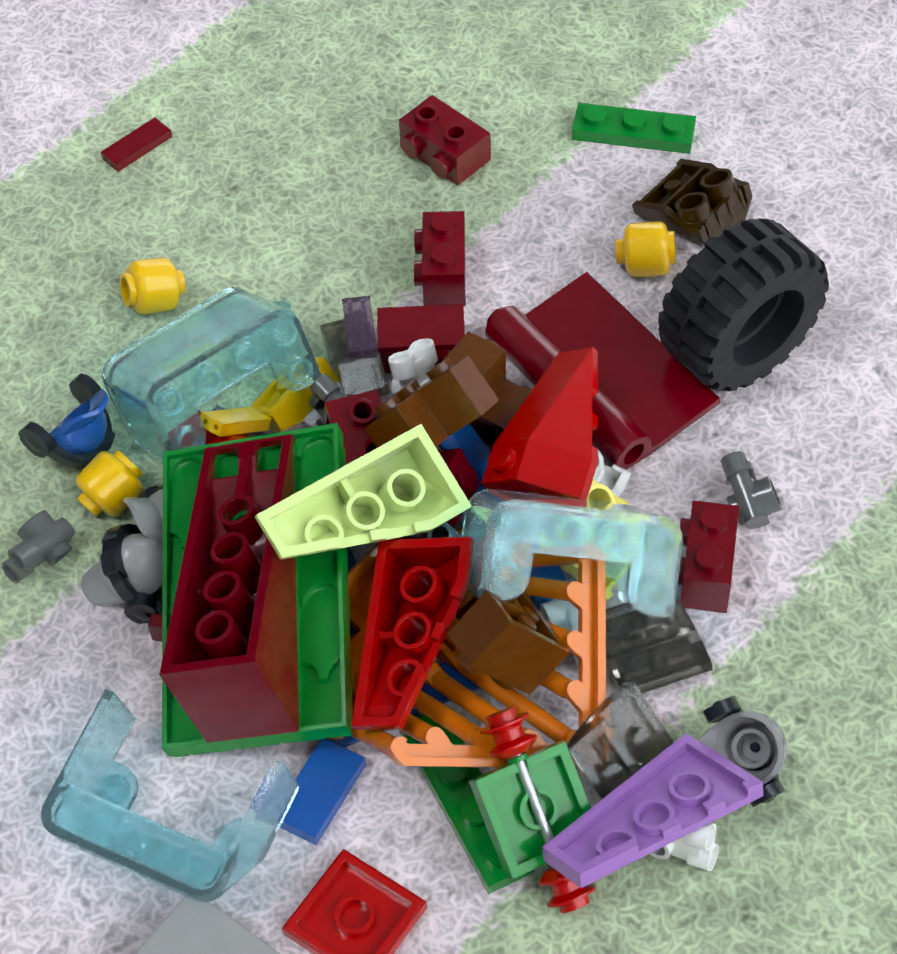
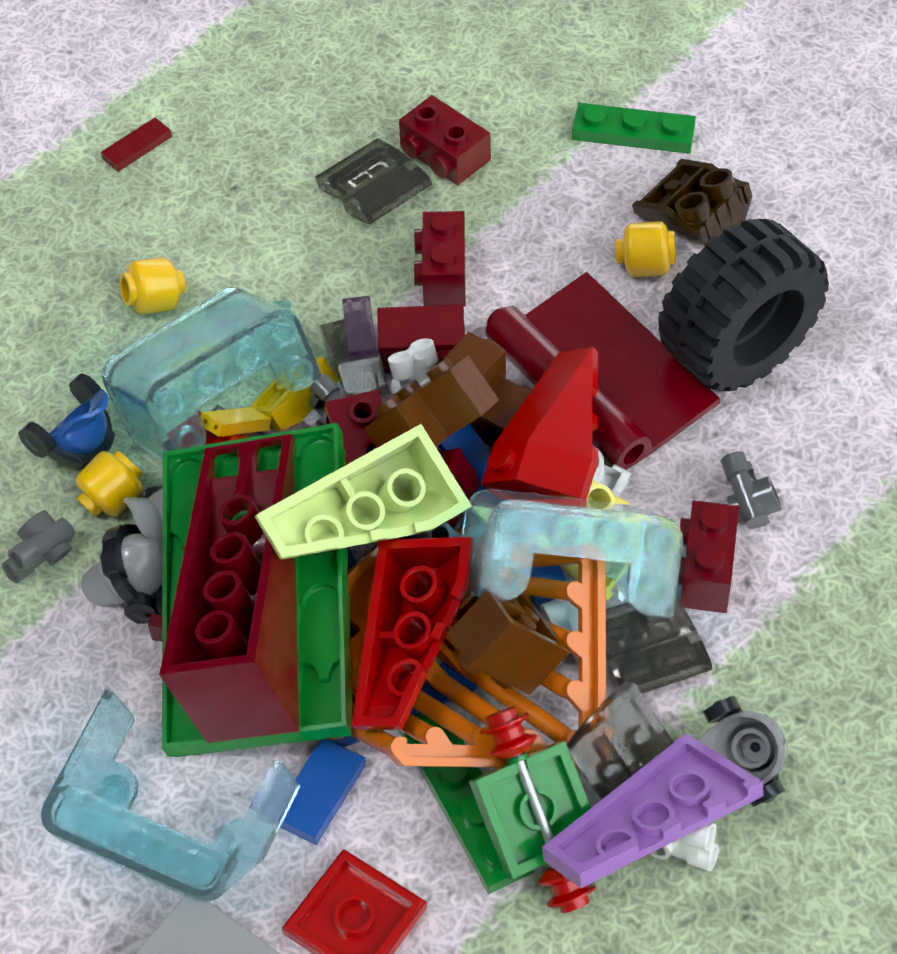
none -> clear smoke slope [315,138,432,225]

